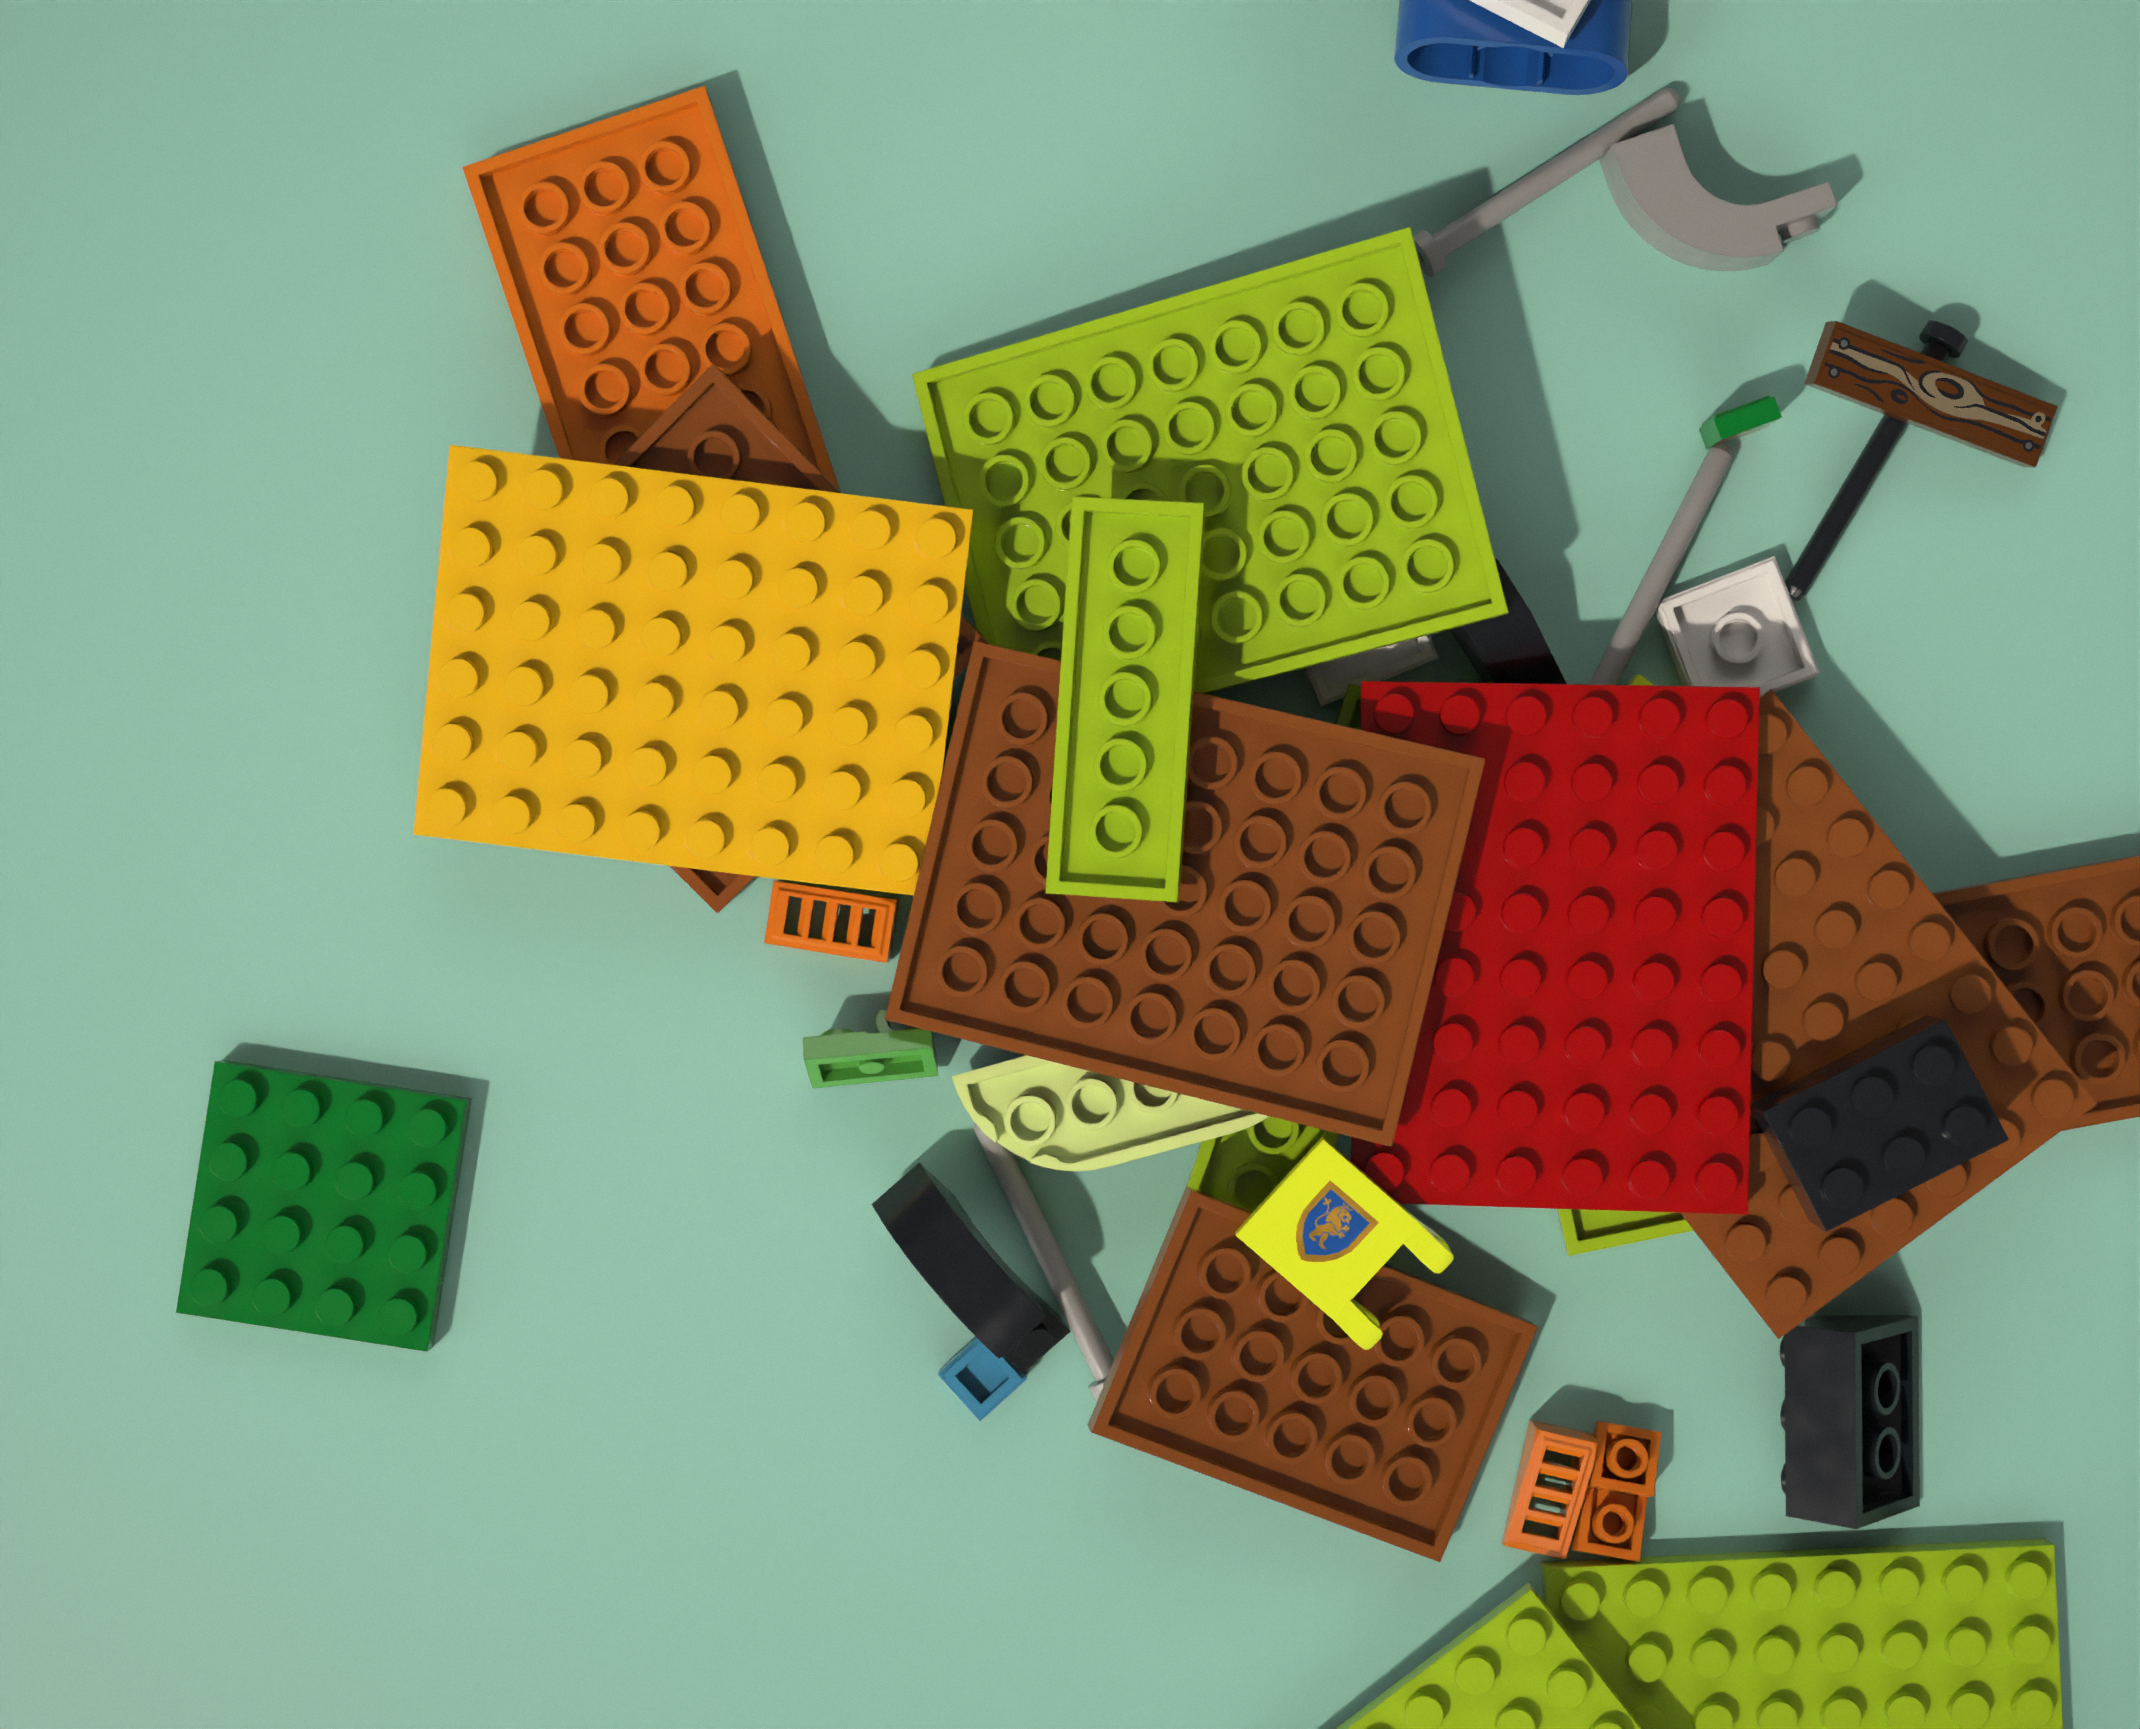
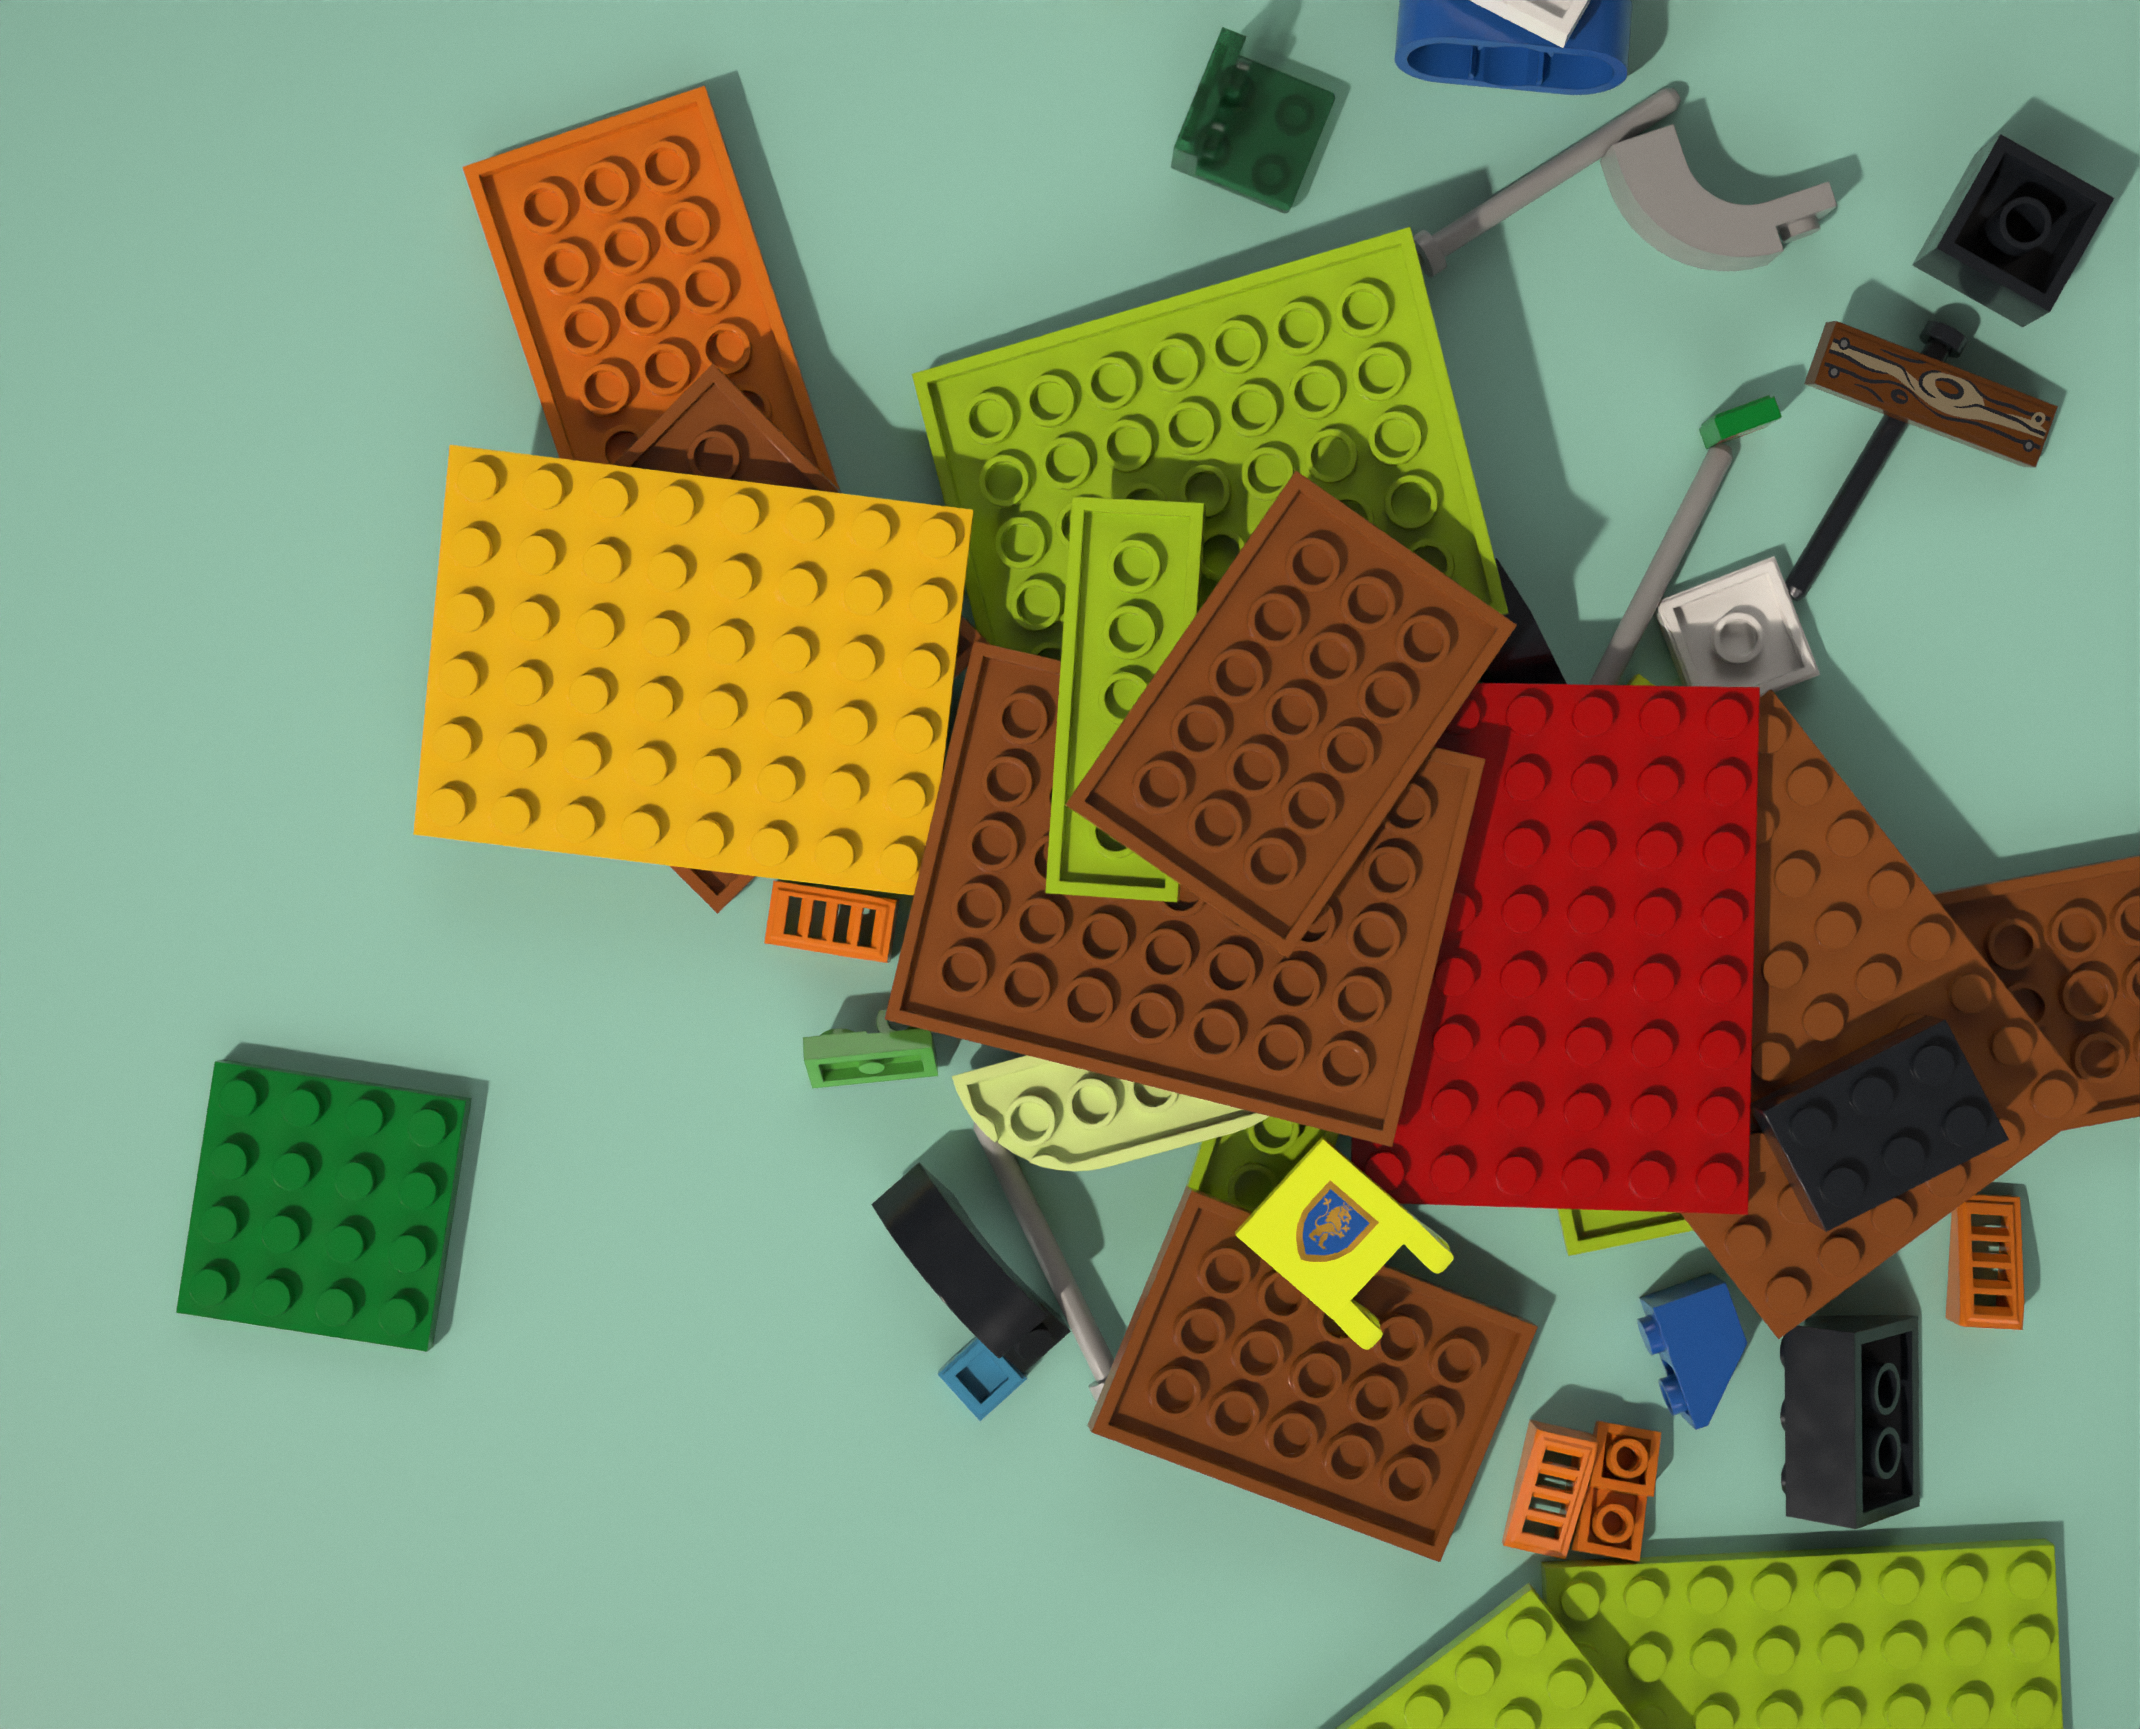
none -> dark orange plate [1065,471,1517,958]
none -> clear green bracket [1171,27,1335,214]
none -> blue slope [1637,1272,1747,1430]
none -> black brick [1912,134,2114,327]
none -> orange slope [1945,1193,2024,1330]

